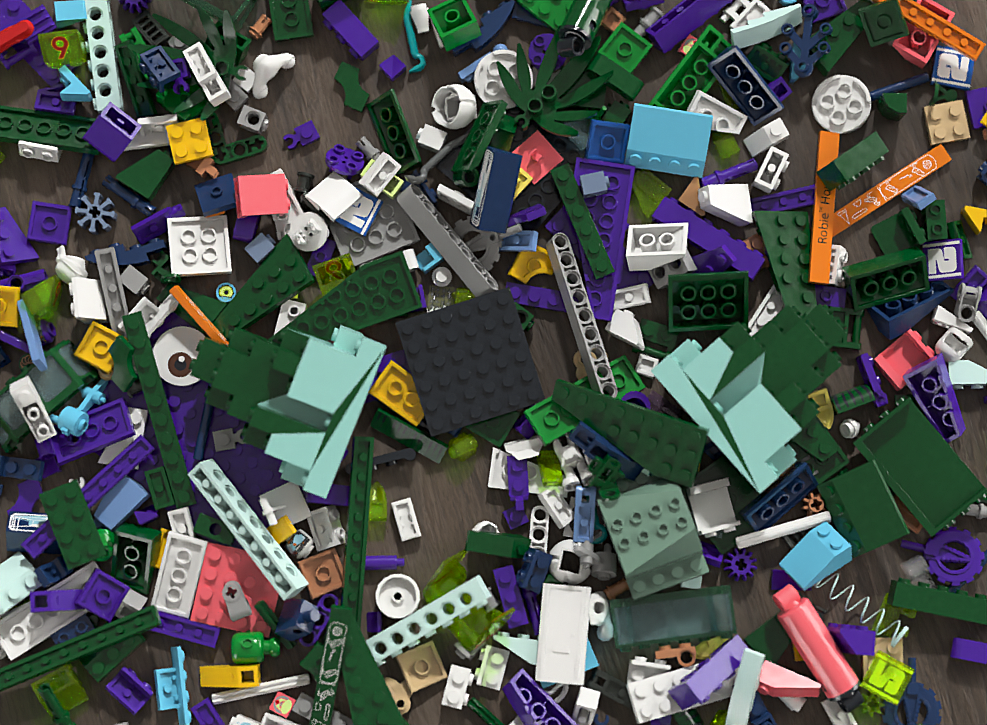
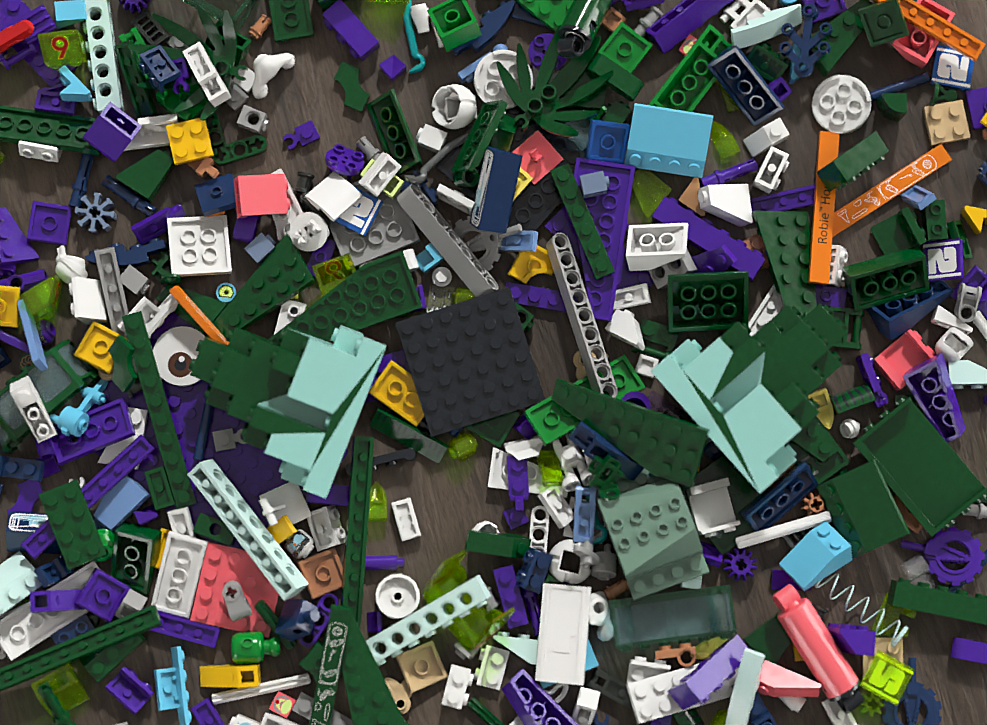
dark purple tile [508,204,547,227] -> none
white wing [687,90,748,134] -> none

